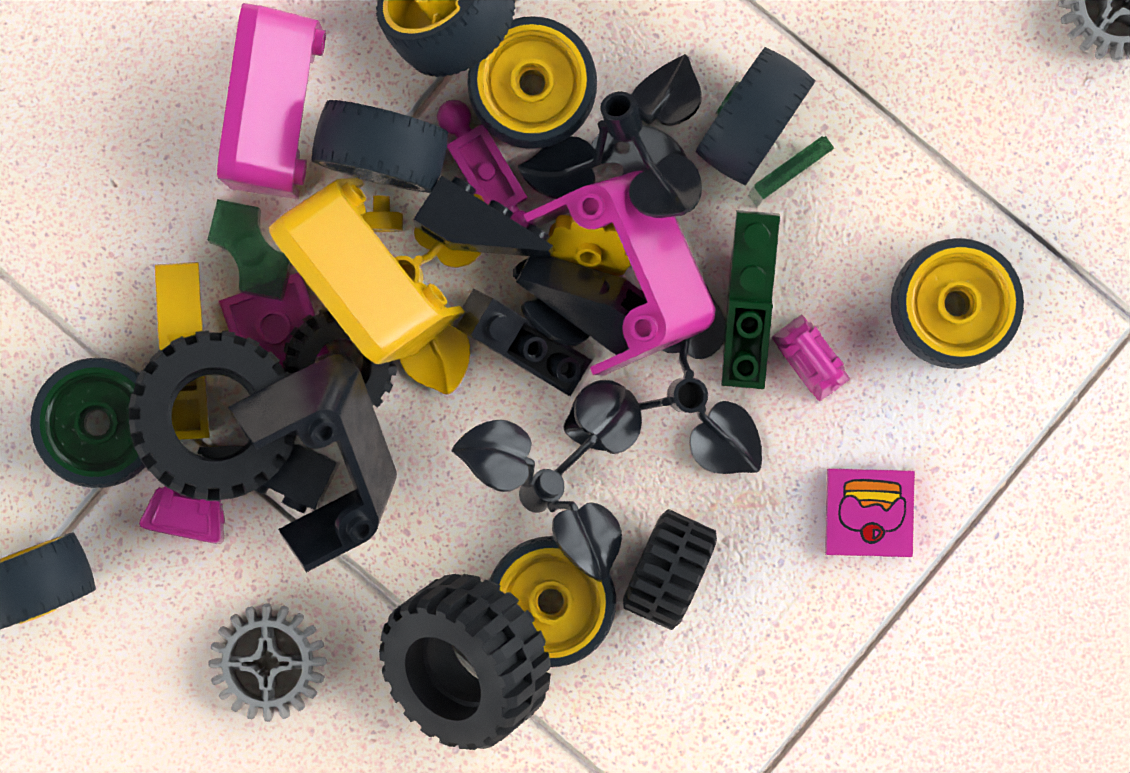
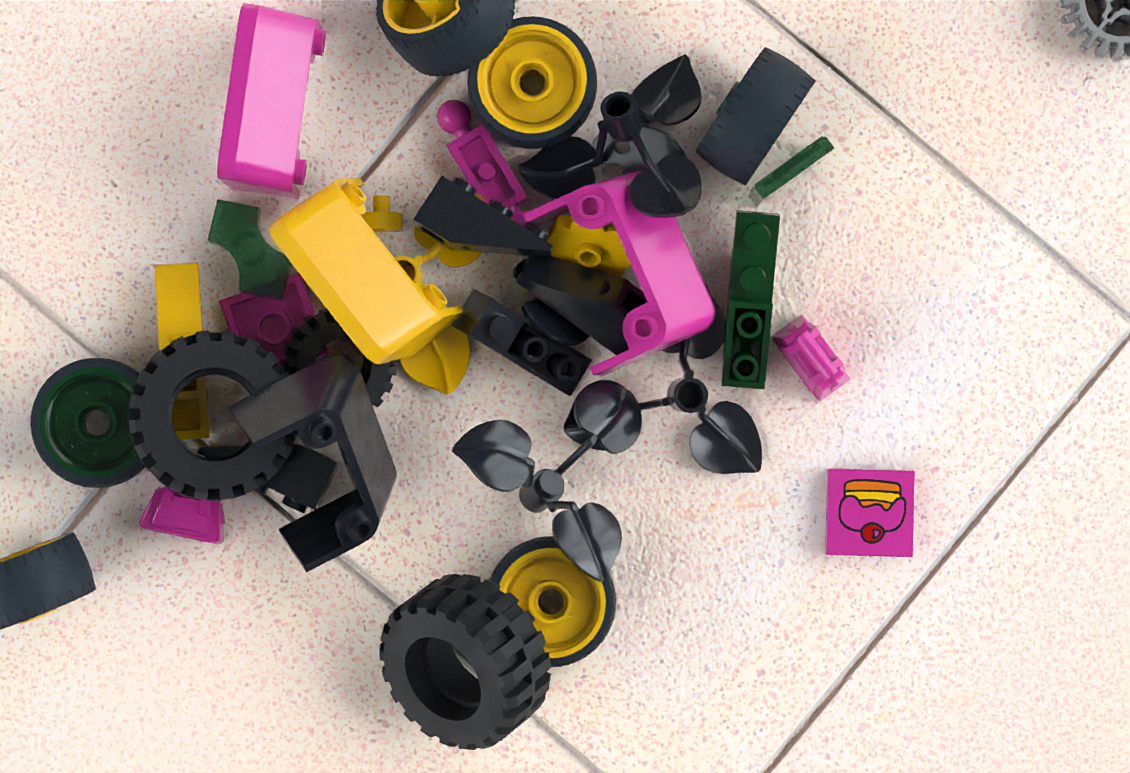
light grey gear [208,603,327,722] -> none
black wheel [311,100,448,193] -> none
black tyre [623,509,717,630] -> none
yellow wheel [891,238,1024,369] -> none

